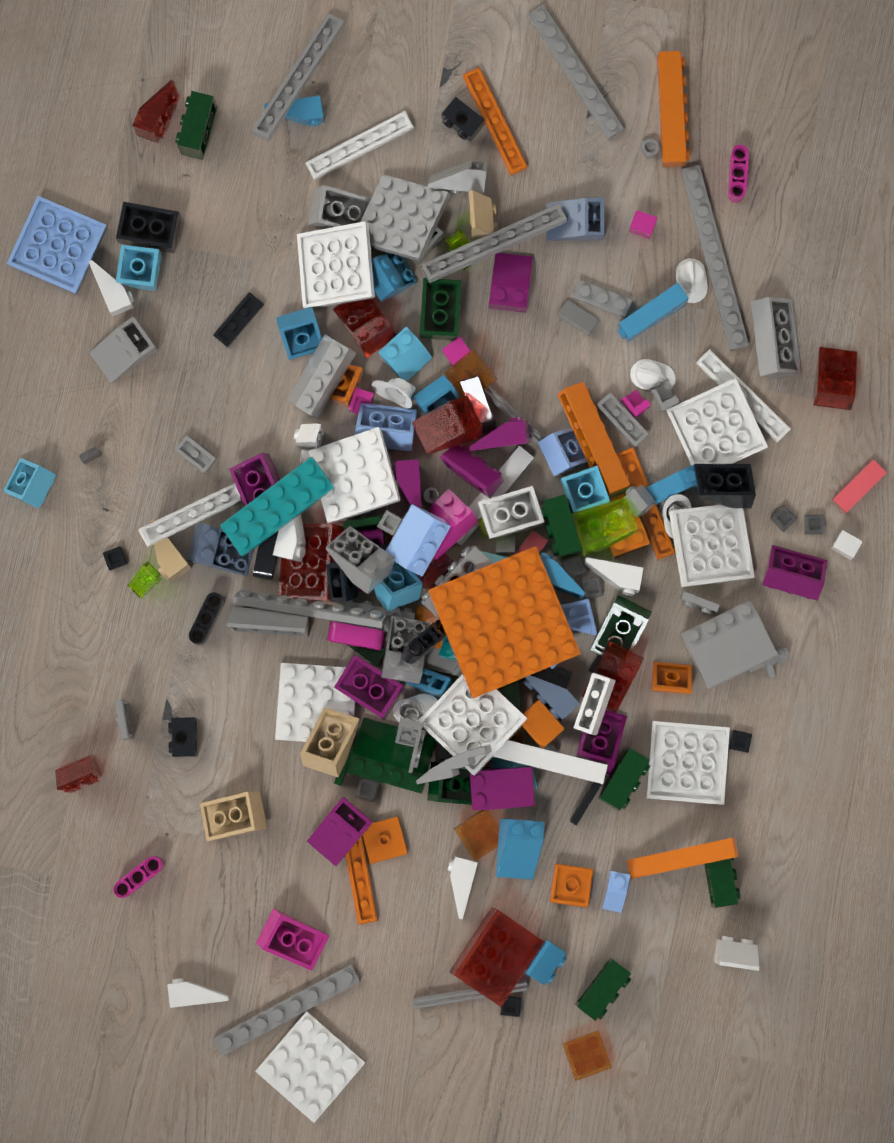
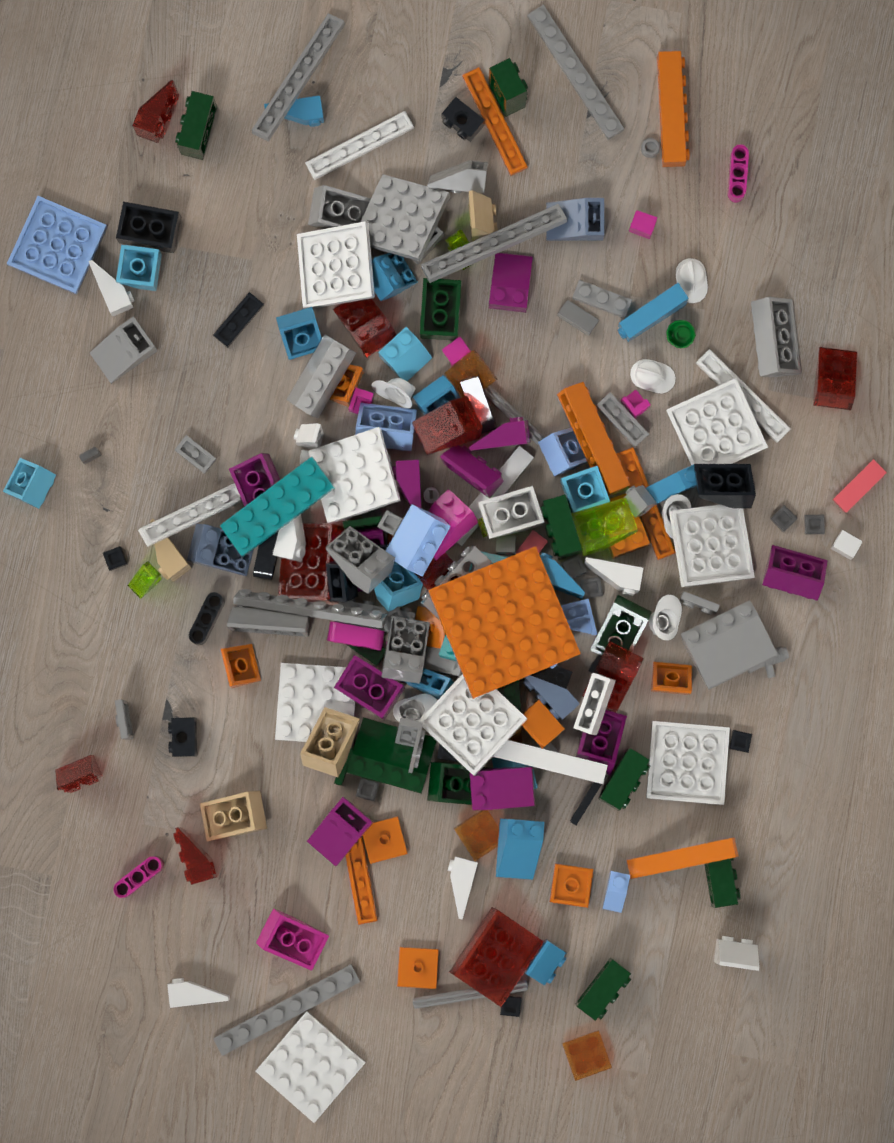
black beam [401,619,446,664] -> none
light grey slope [416,744,492,784] -> none
light grey panel [650,383,679,411] -> none
light grey plate [680,165,749,351] -> none
none -> clear red slope [173,827,217,885]
none -> orange slope [221,644,261,688]
none -> orange plate [397,947,439,989]
none -> dark green brick [489,58,528,117]
none -> white piece [649,595,682,641]
none -> green hair [666,319,696,349]

